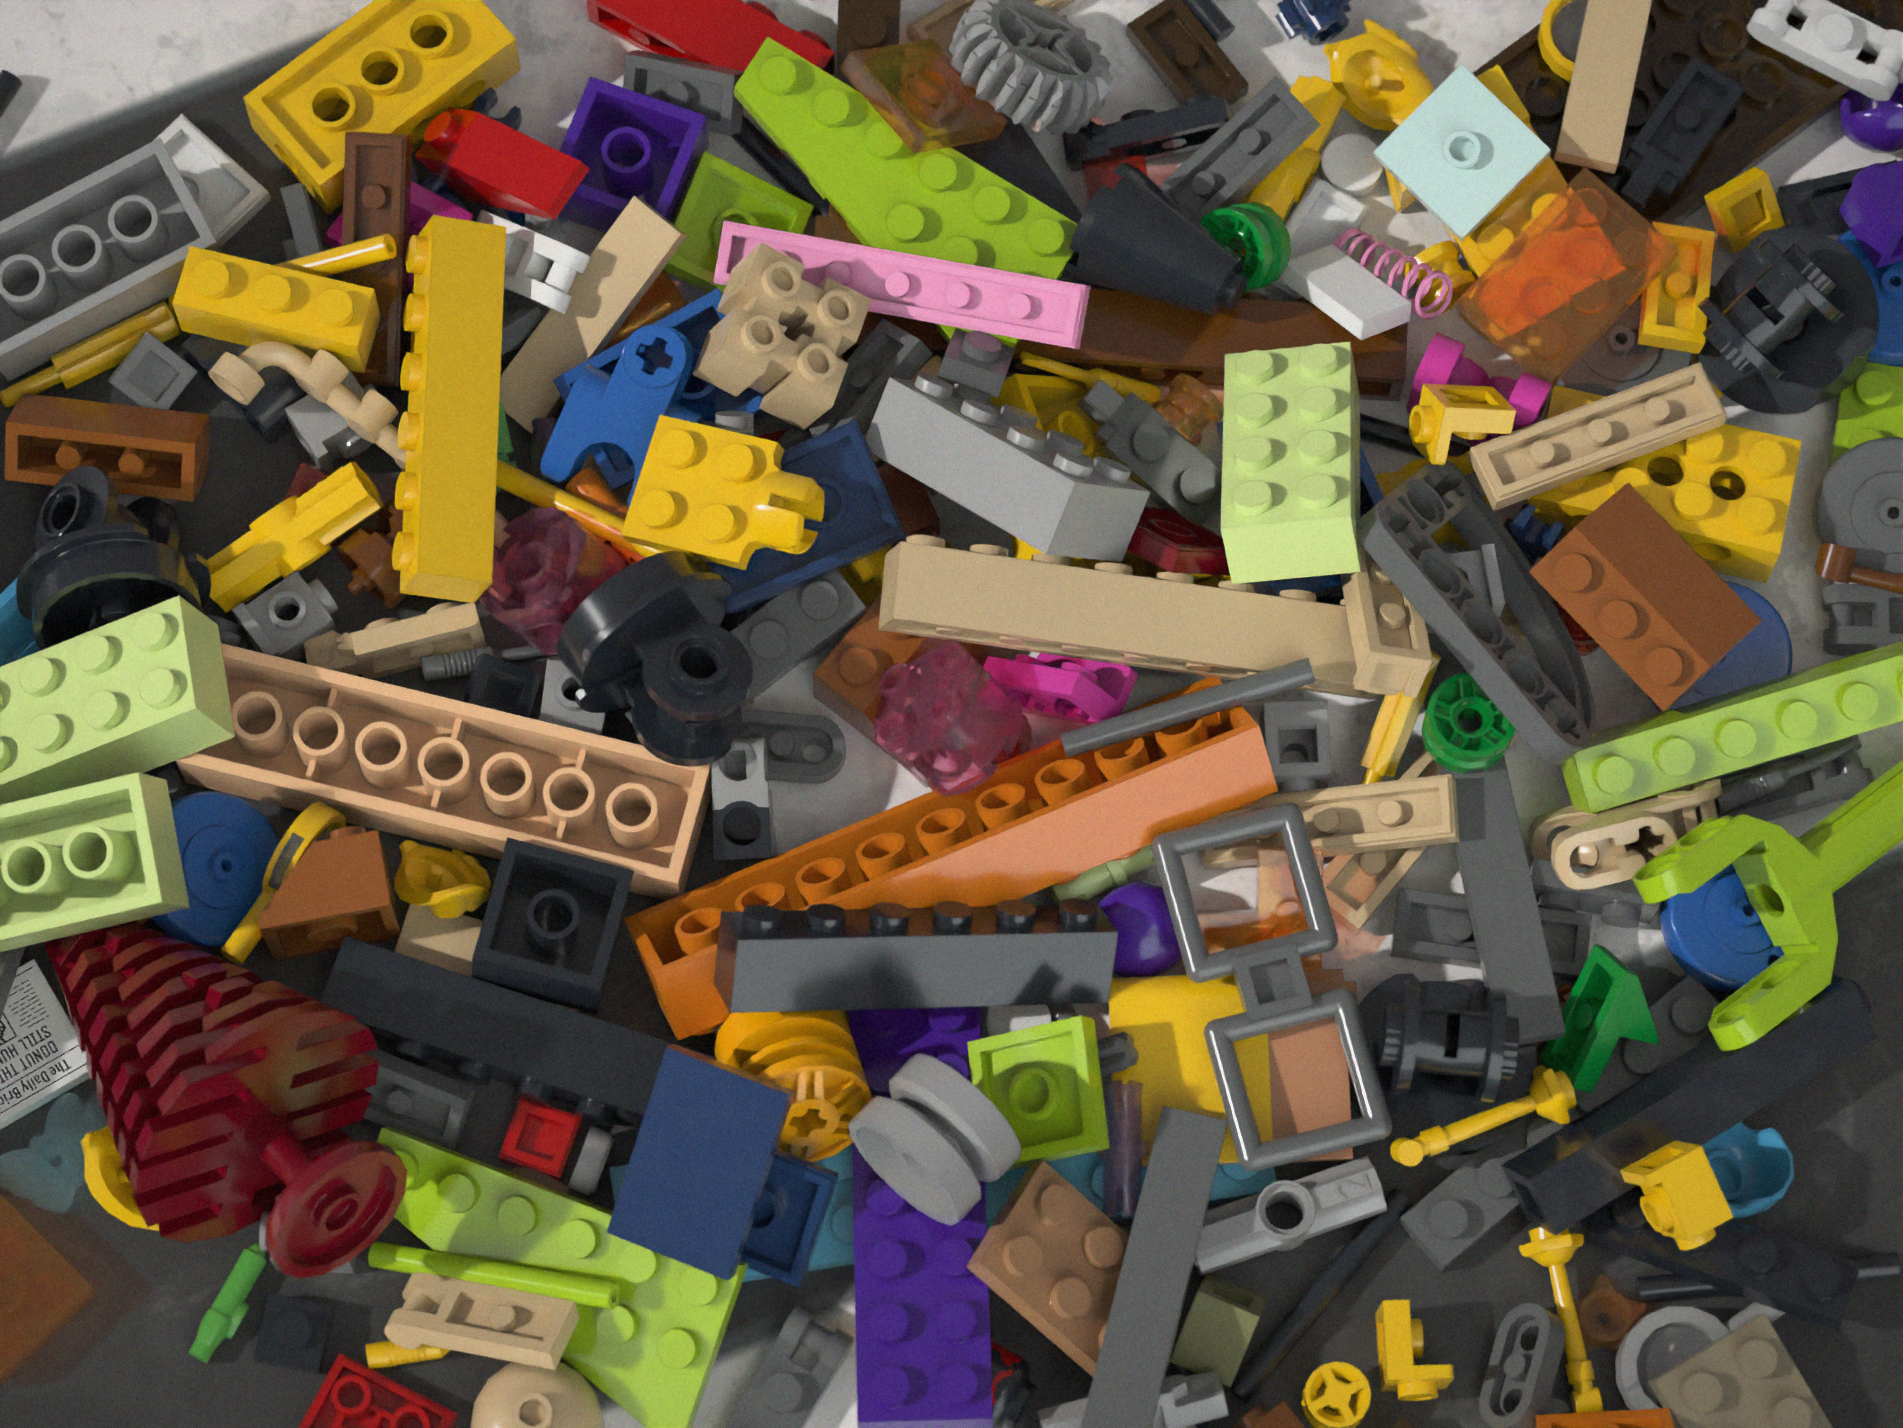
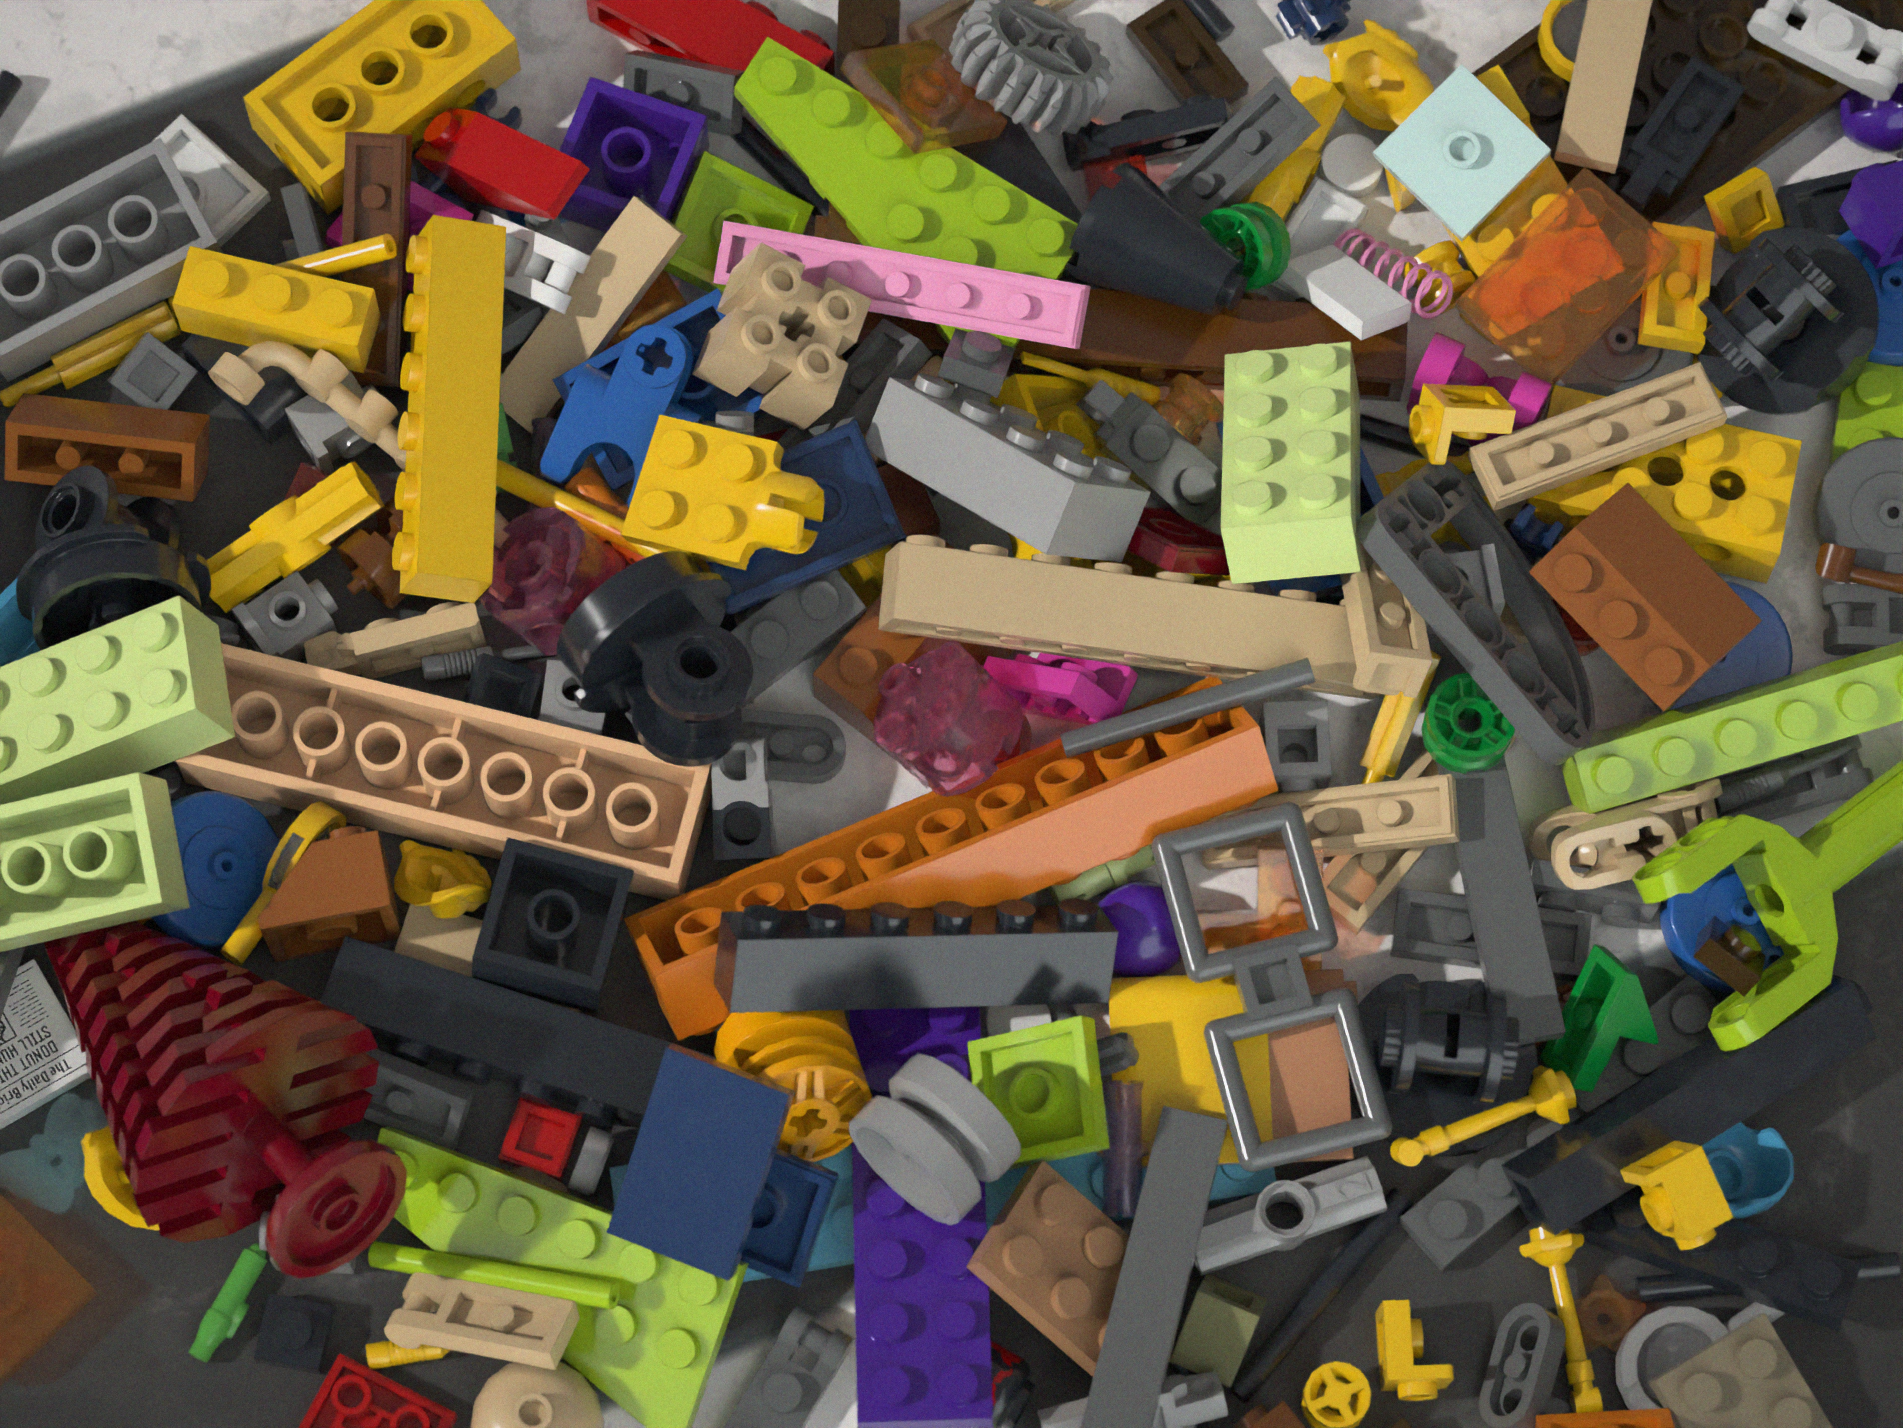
none -> dark brown plate [1693,916,1765,997]

